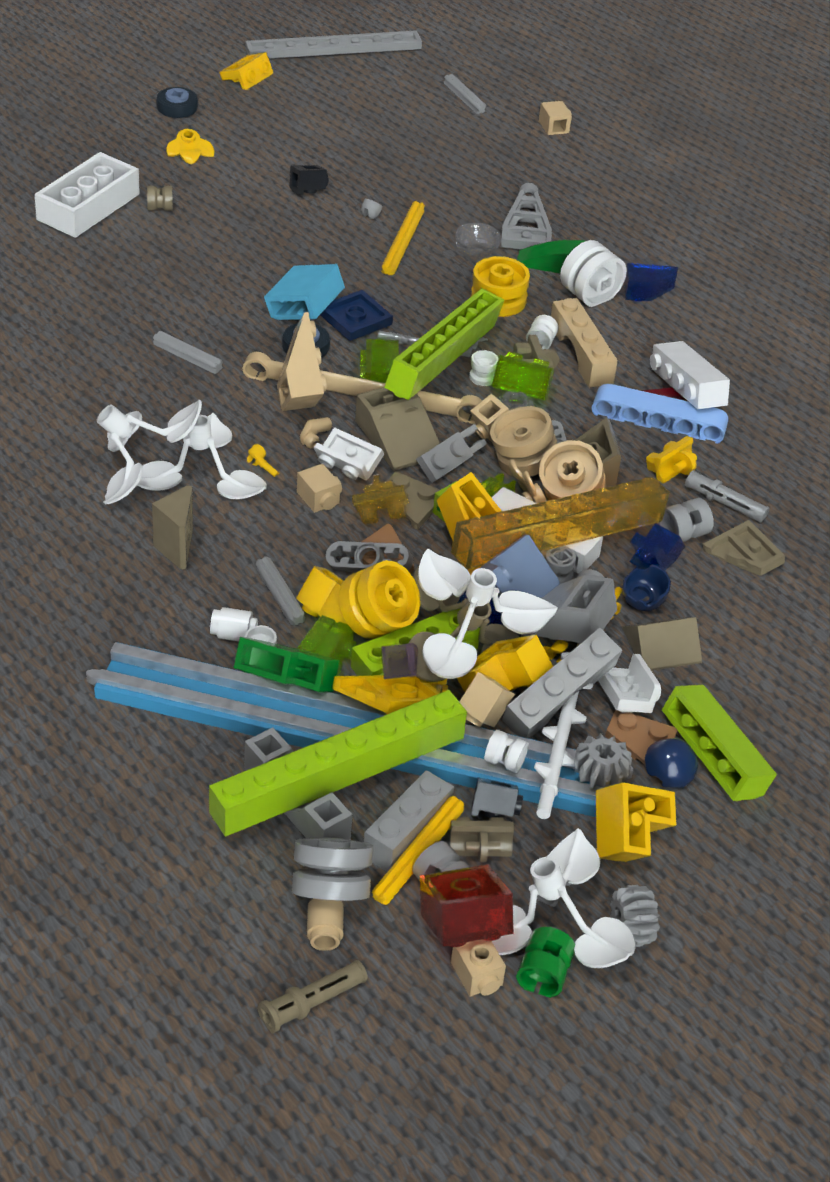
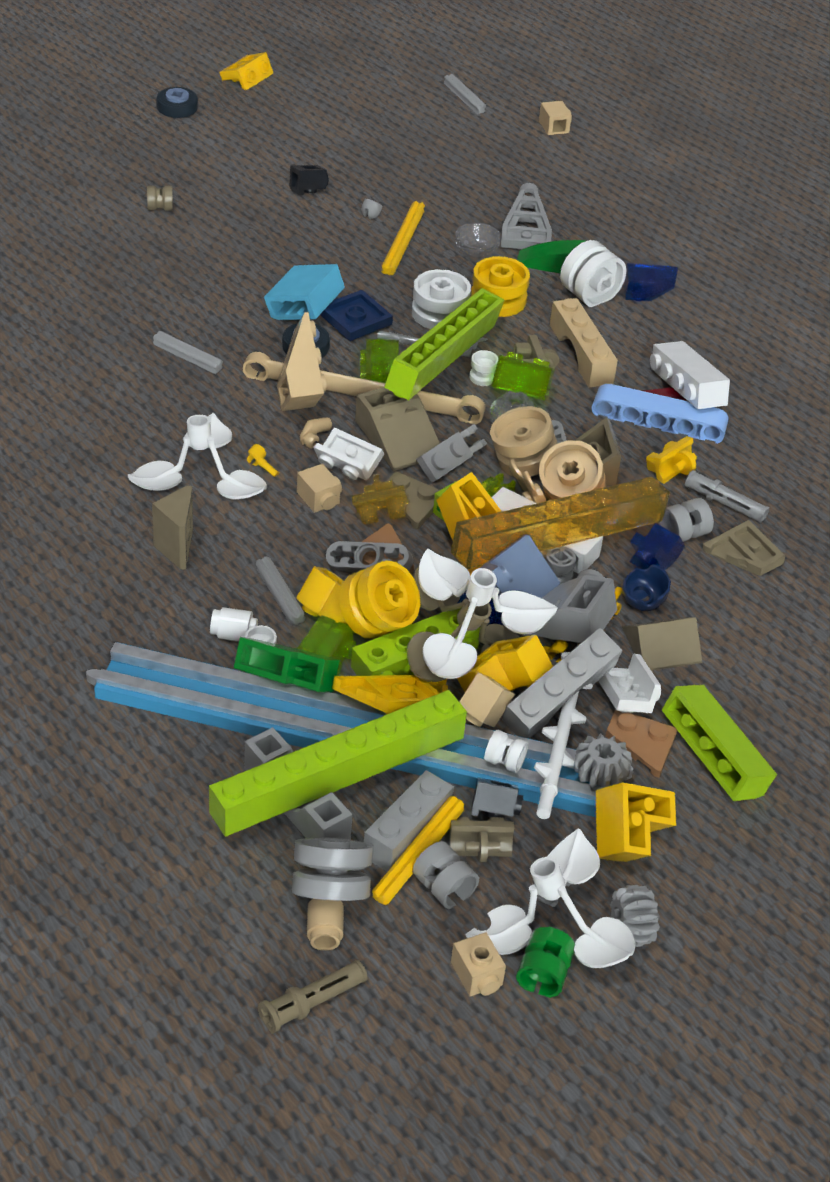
white brick [35,152,140,238] -> none
white plant [97,400,202,504] -> none
yellow plate [166,129,214,164] -> none
light grey plate [245,30,422,59] -> none
slope [381,643,418,679] -> none
clear red brick [420,864,514,947] -> none
tan brick [470,393,509,443] -> none
white wheel [526,315,559,349] -> none
dark blue hair [645,738,698,788] -> none
none -> white wheel [412,269,471,329]

